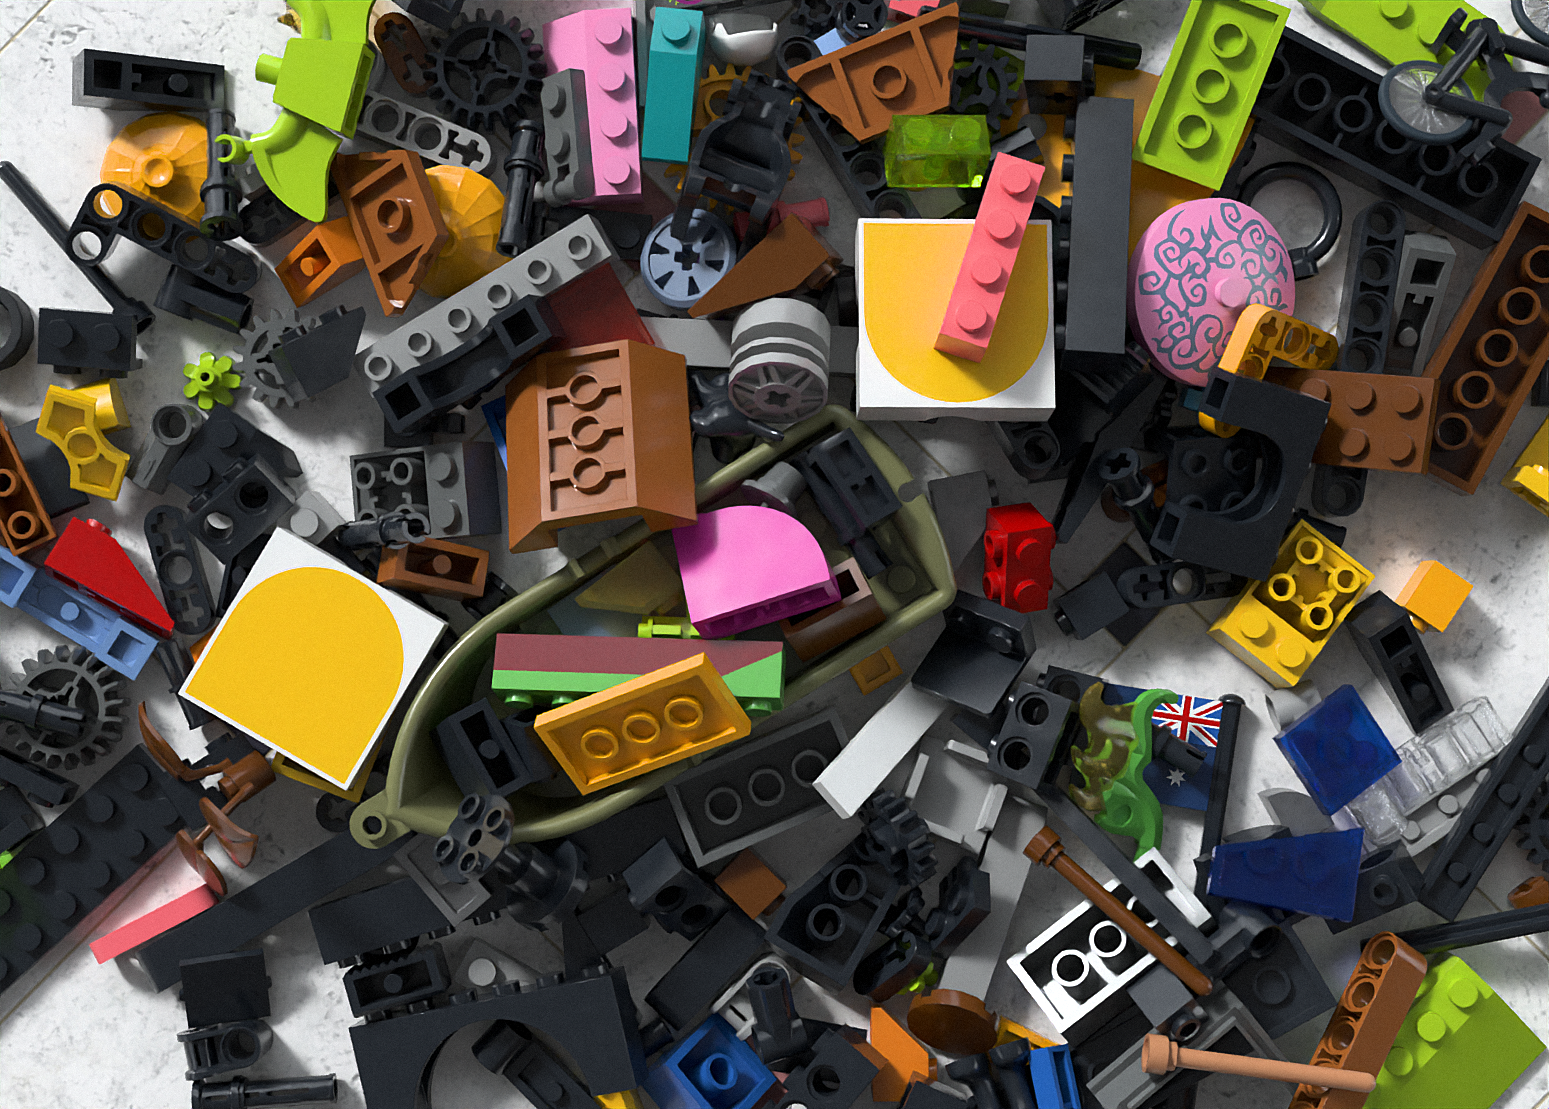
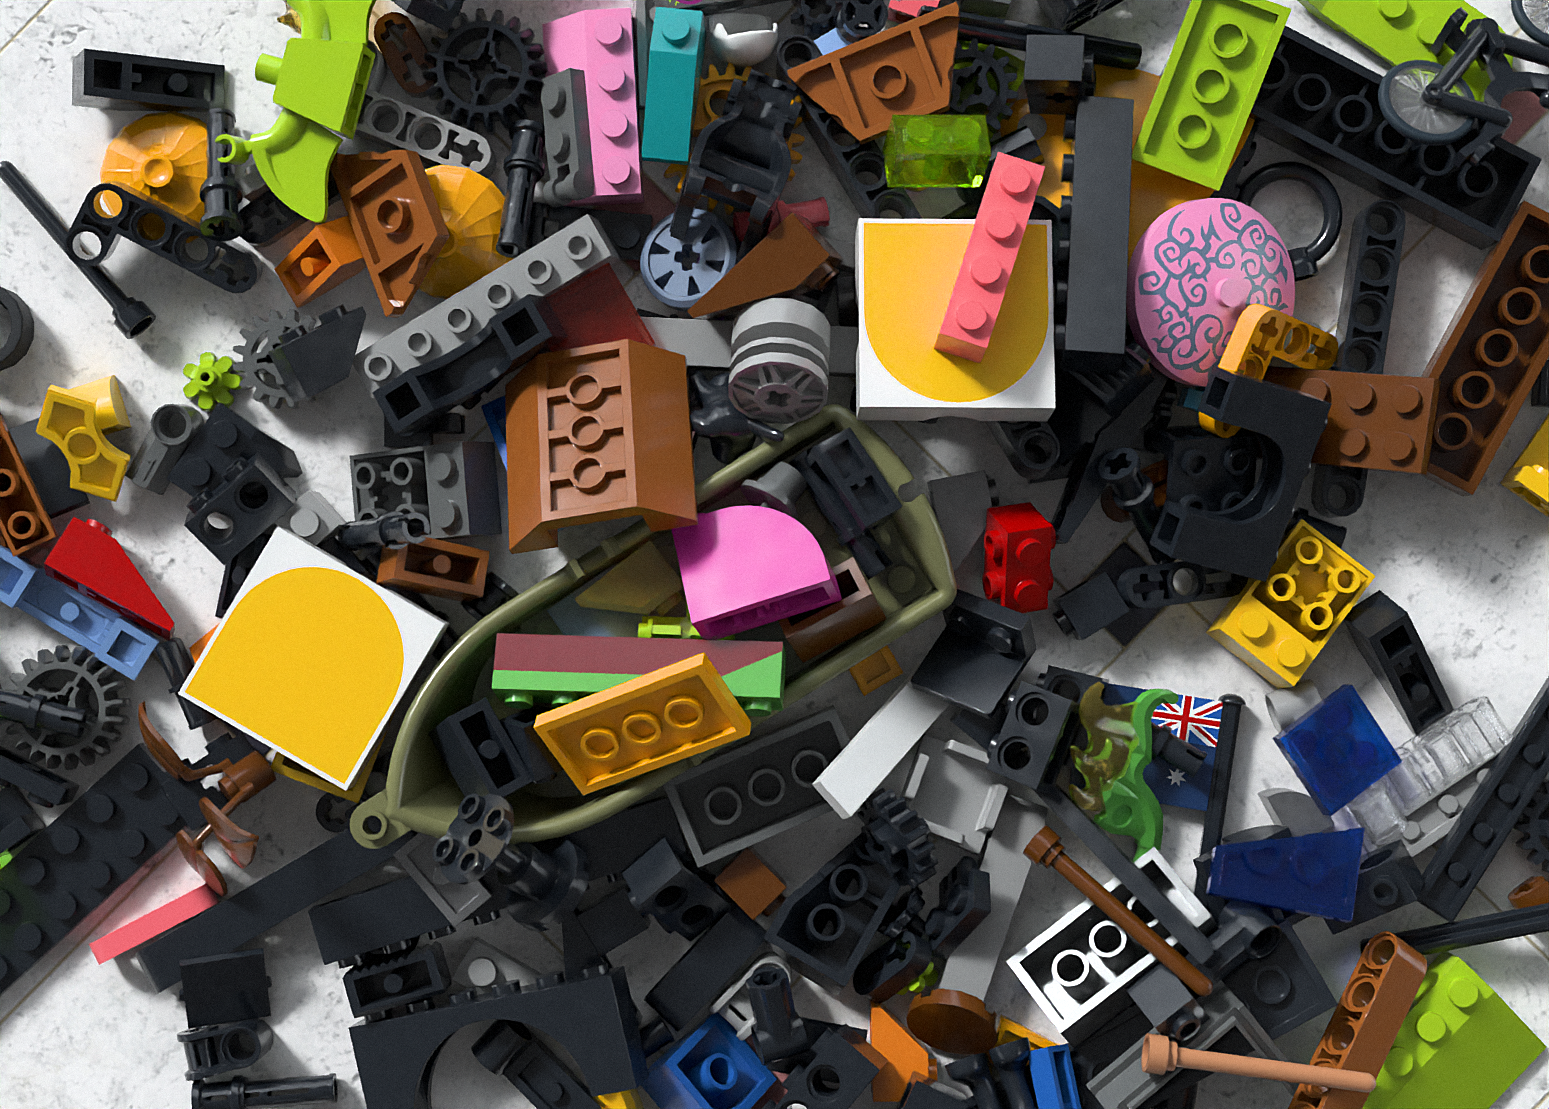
black bracket [37,307,143,379] -> none
black beam [144,505,216,635] -> none
black piece [153,263,254,336] -> none
dark grey slope [1383,230,1457,377] -> none
light orange brick [1395,560,1474,635] -> none

